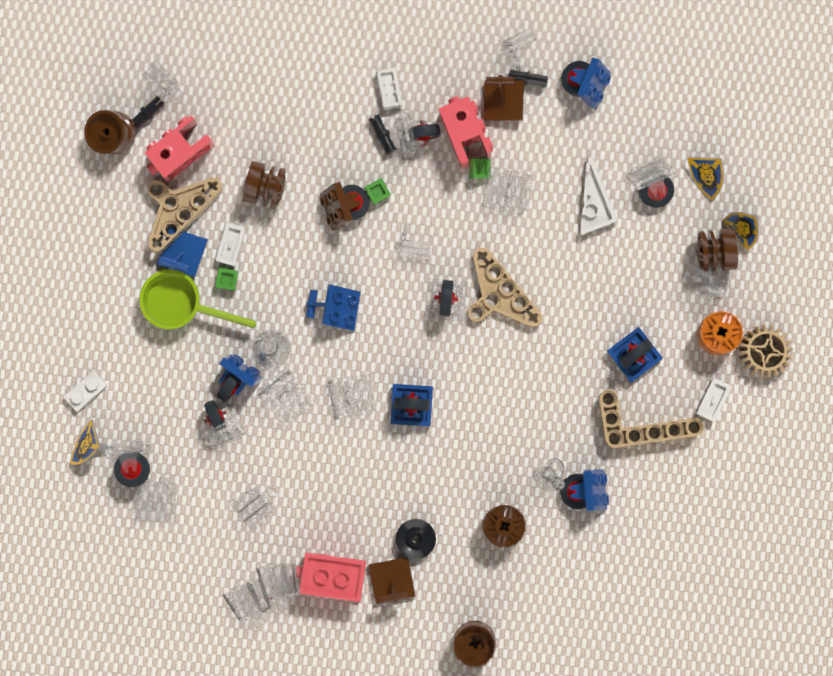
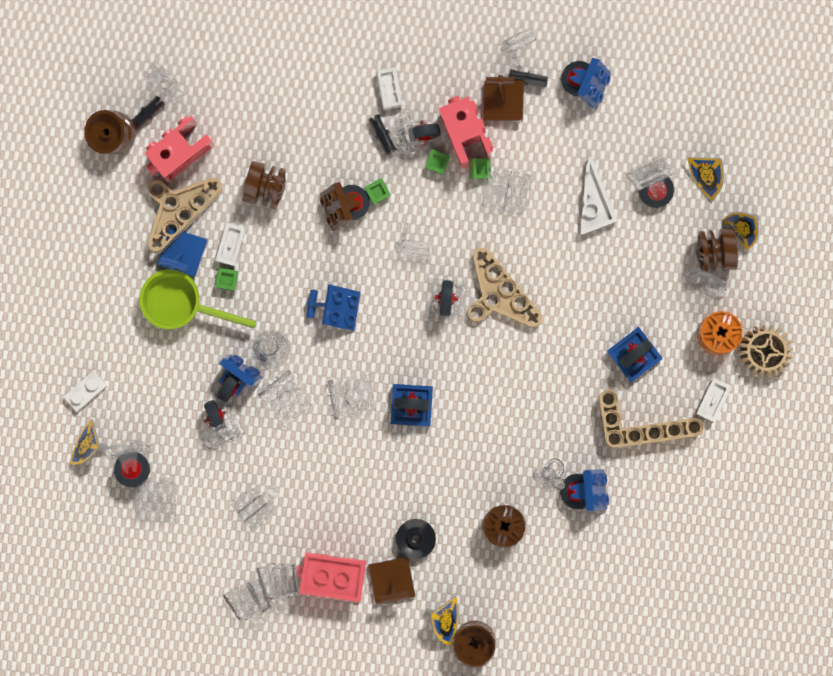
none -> bright green plate [425,149,451,175]
none -> shield [425,596,458,646]

